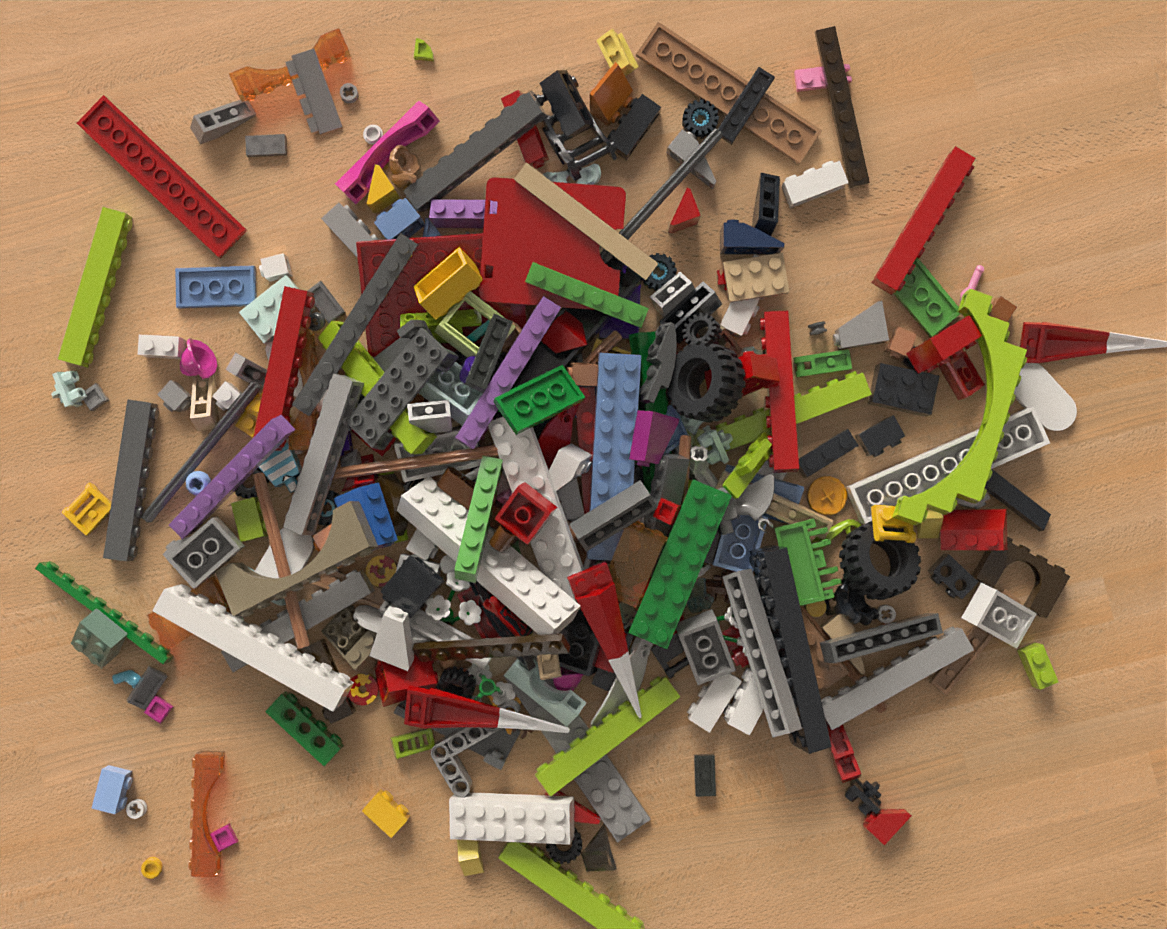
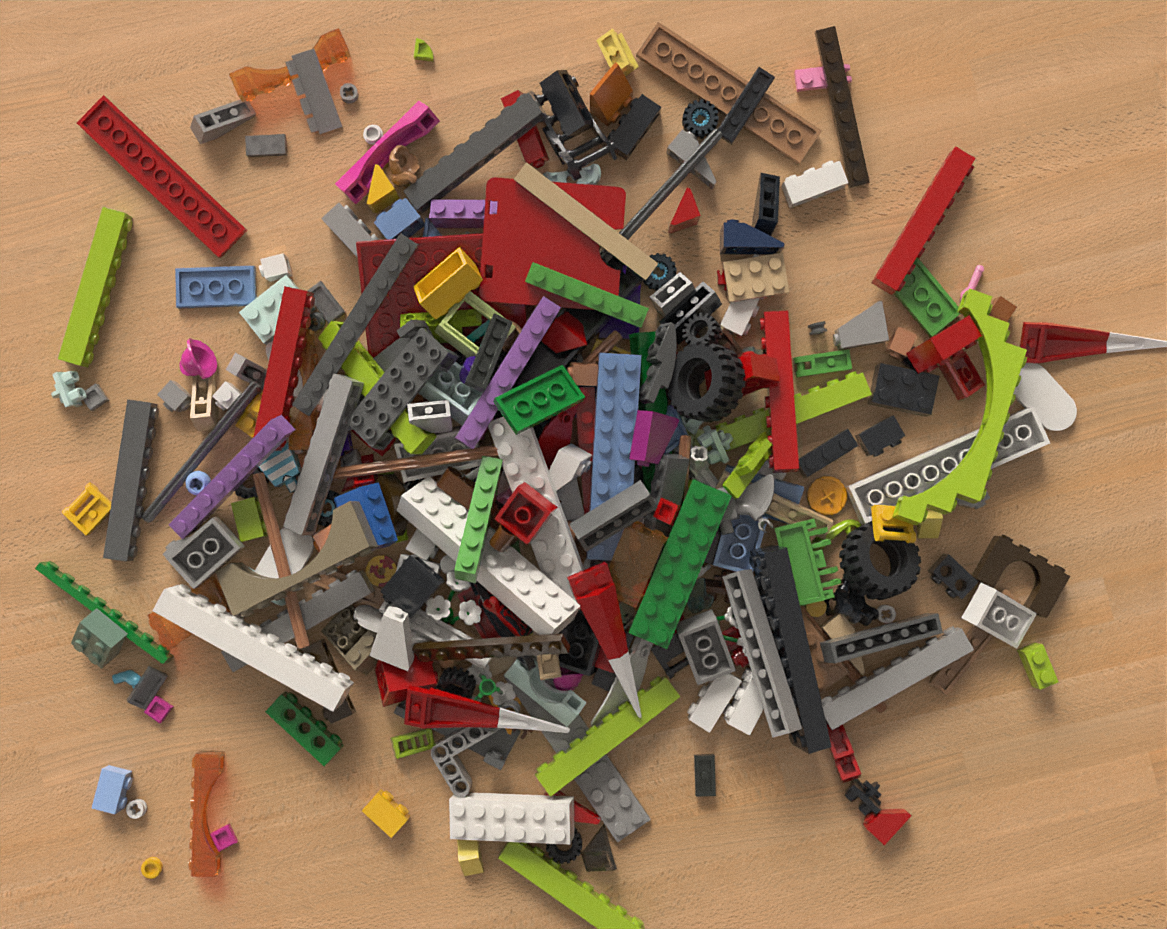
white brick [138,335,186,359] -> none
piece [348,673,379,706] -> none
red slope [941,509,1008,550] -> none
black tile [985,469,1051,532] -> none

